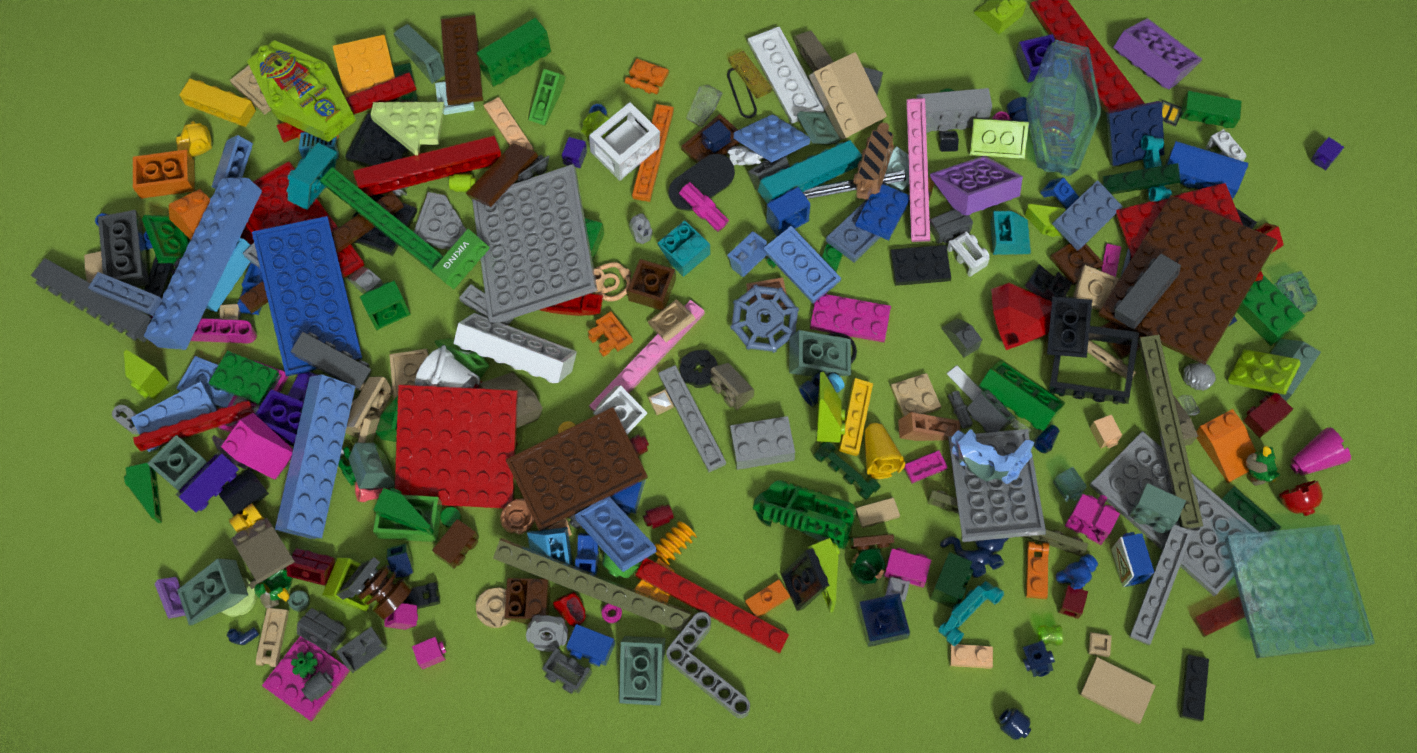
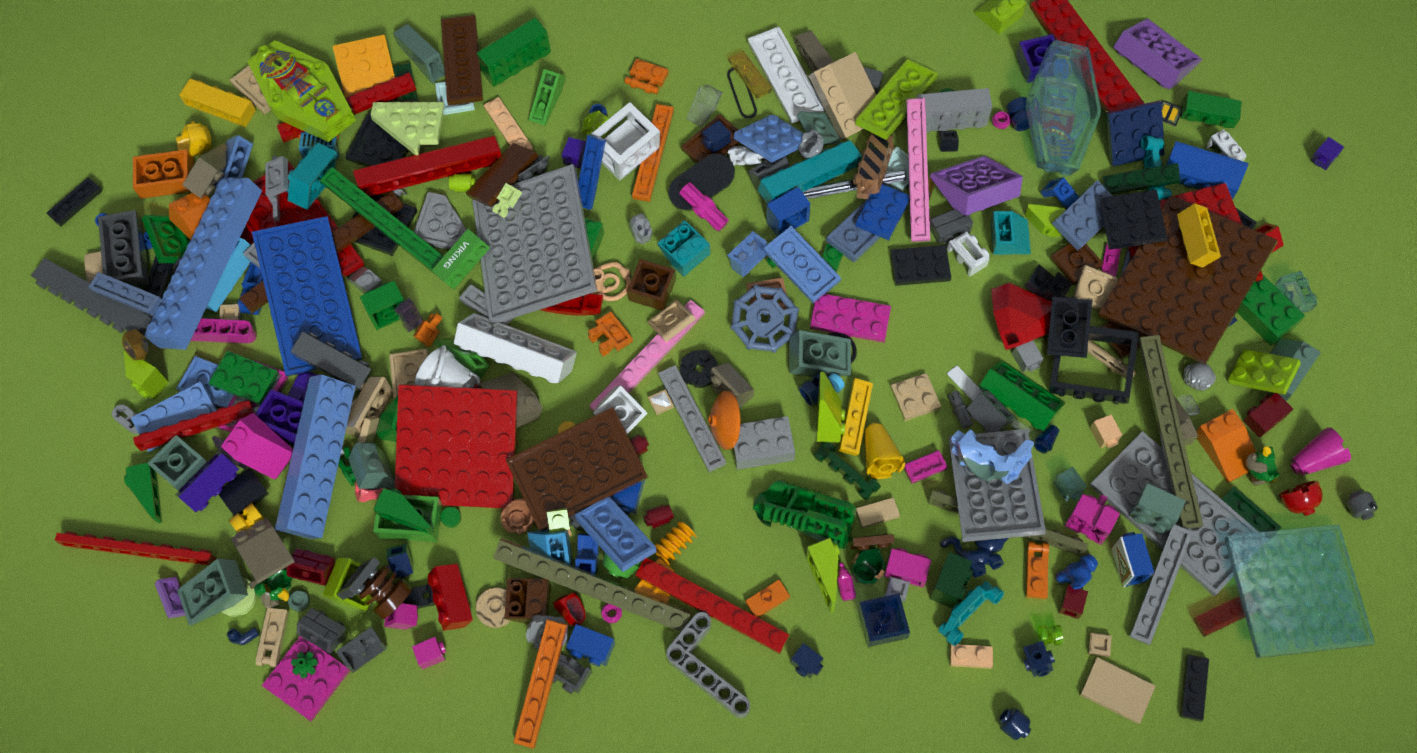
dark grey brick [301,671,334,702] -> none
reddish brown brick [432,519,479,569] -> none
sand green slope [619,636,665,706] -> none
black plate [781,548,830,611] -> none
nougat slope [898,412,961,441] -> none
dark grey slope [942,318,982,358] -> none
lime tile [970,118,1029,159] -> none
dark grey brick [1114,254,1181,330] -> none
none -> black plate [47,177,102,227]
none -> red plate [55,531,217,566]
none -> pearl gold rock [122,329,149,361]
none -> dark tan slope [182,143,227,198]
none -> light grey plate [265,155,288,222]
none -> plate [394,298,423,332]
none -> orange plate [413,313,442,347]
none -> red brick [428,564,473,631]
none -> yellowish green plate [492,183,522,218]
none -> orange plate [514,619,568,749]
none -> plate [547,508,570,532]
none -> blue tile [578,134,606,210]
none -> orange dish [708,391,740,450]
none -> dark blue brick [790,643,824,678]
none -> light grey hair [799,130,824,158]
none -> dark pink piece [837,563,856,601]
none -> lime plate [855,59,938,140]
none -> light grey brick [1012,340,1043,373]
none -> black plate [1100,189,1167,250]
none -> yellow brick [1177,203,1221,268]
none -> dark grey head [1346,489,1378,521]

